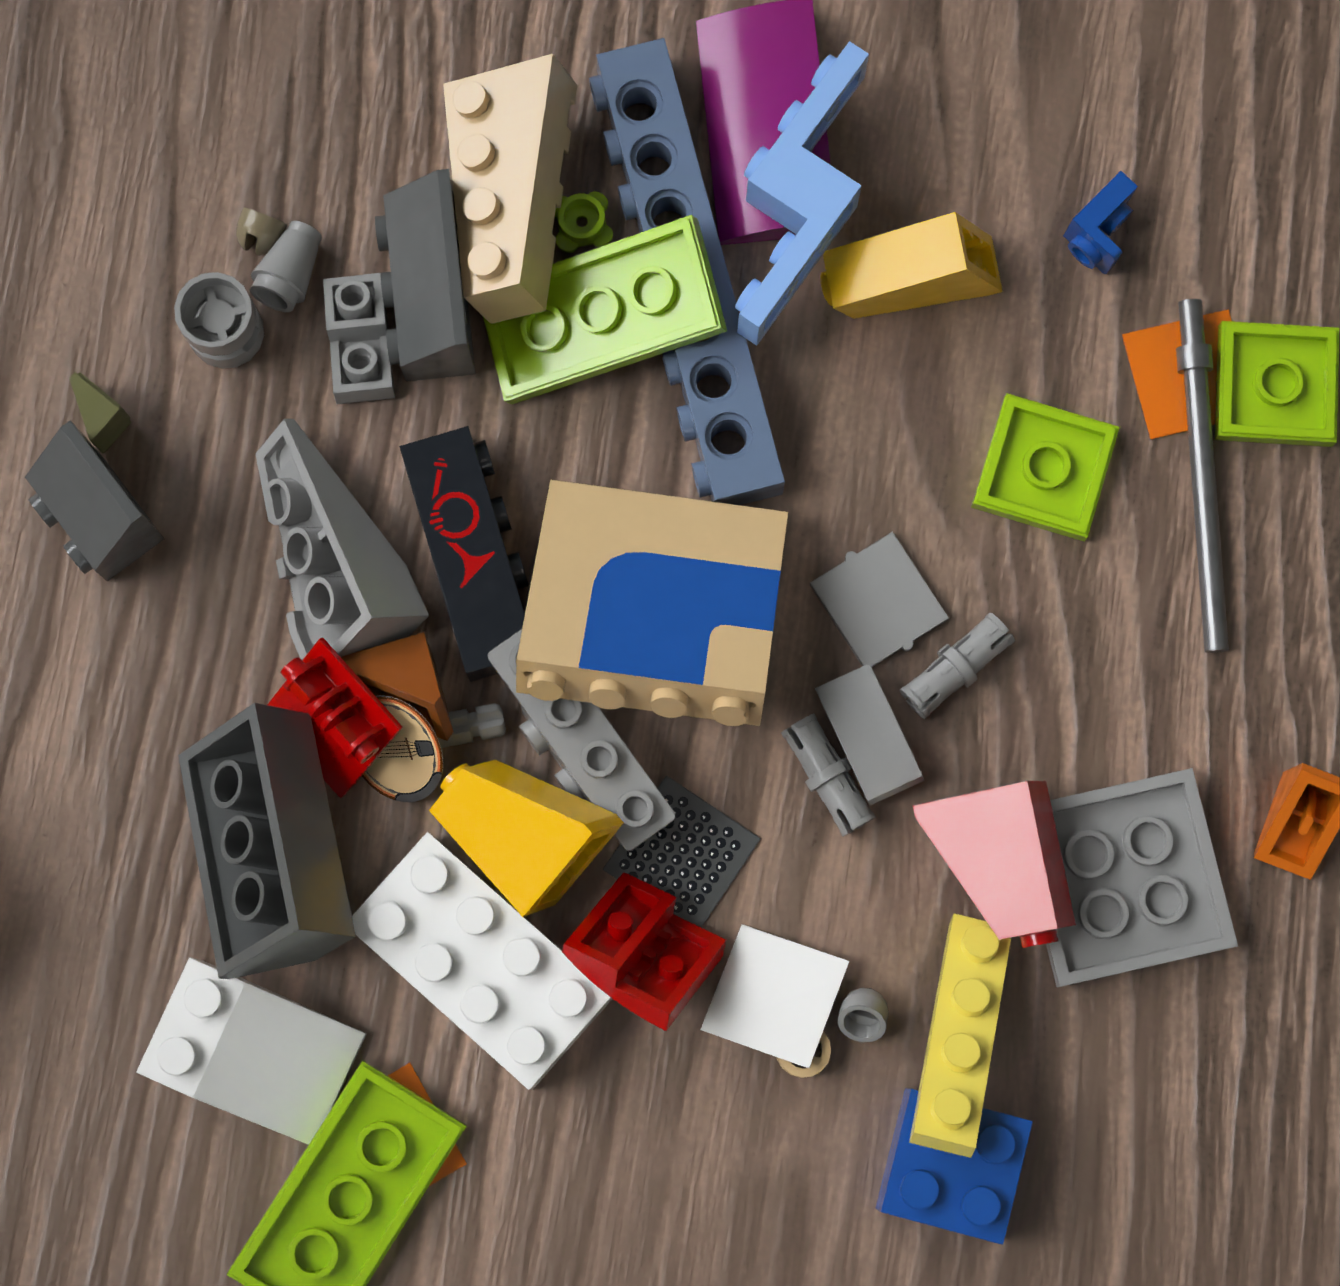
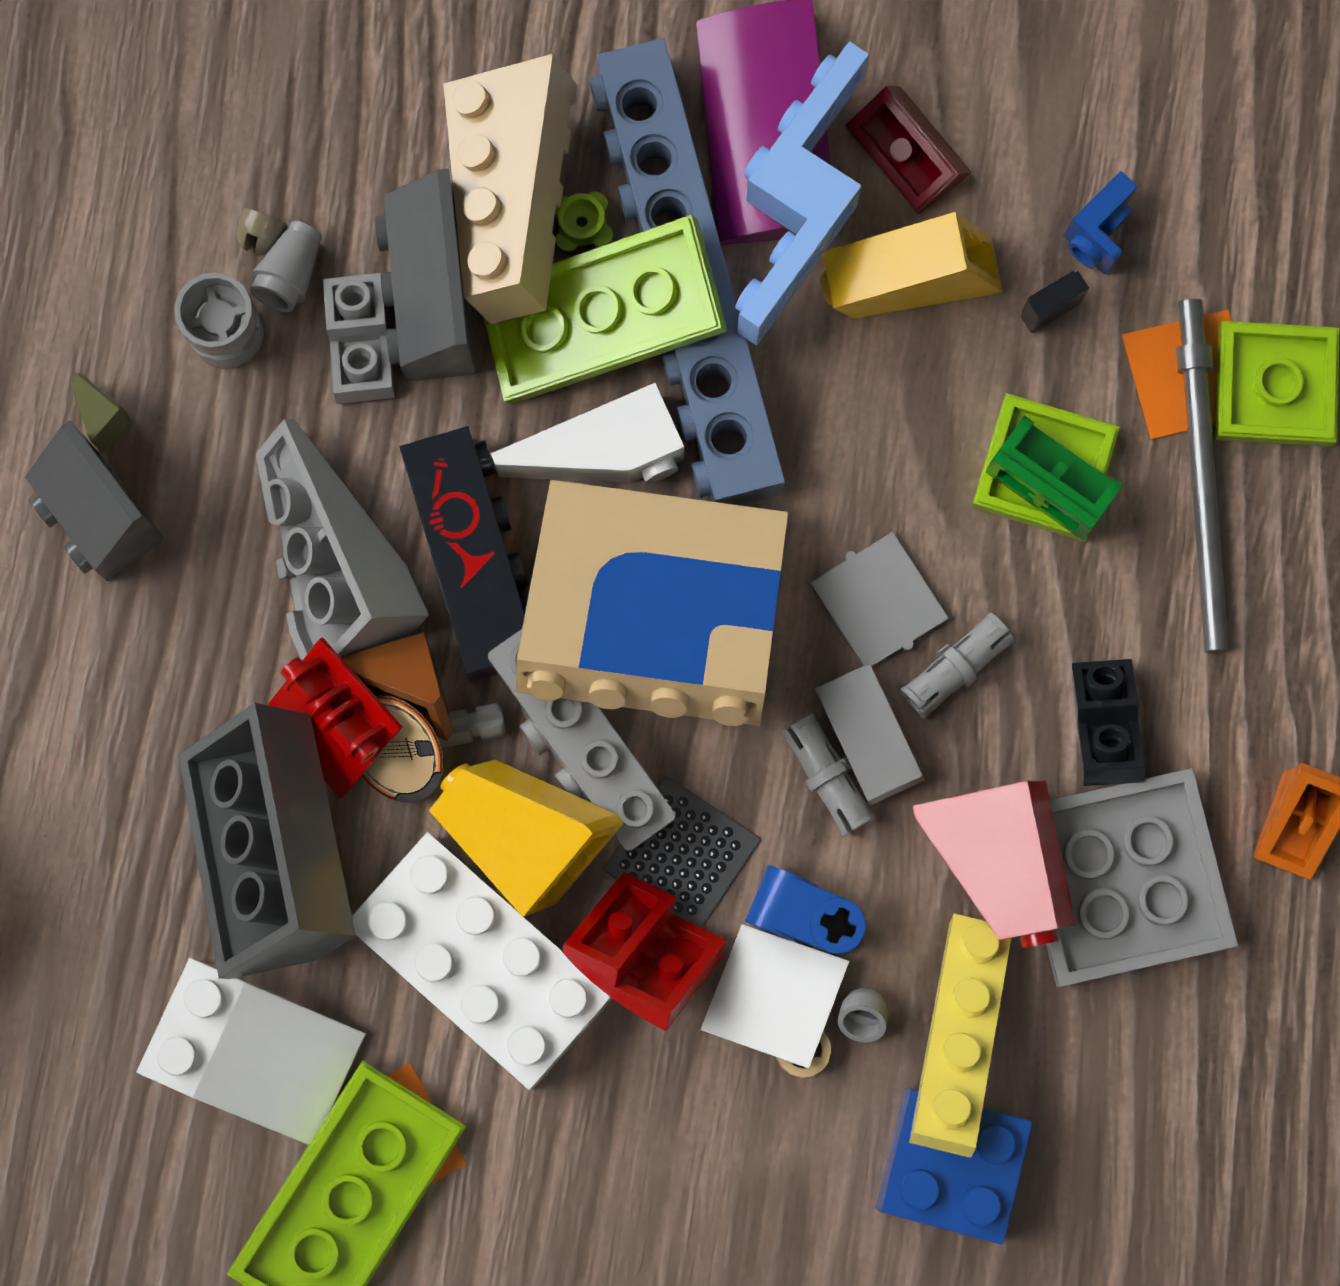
none -> white slope [491,383,684,484]
none -> blue piece [745,865,866,955]
none -> dark red slope [845,86,971,213]
none -> green hinge [986,415,1124,540]
none -> black tile [1020,271,1089,333]
none -> black slope [1071,659,1145,786]

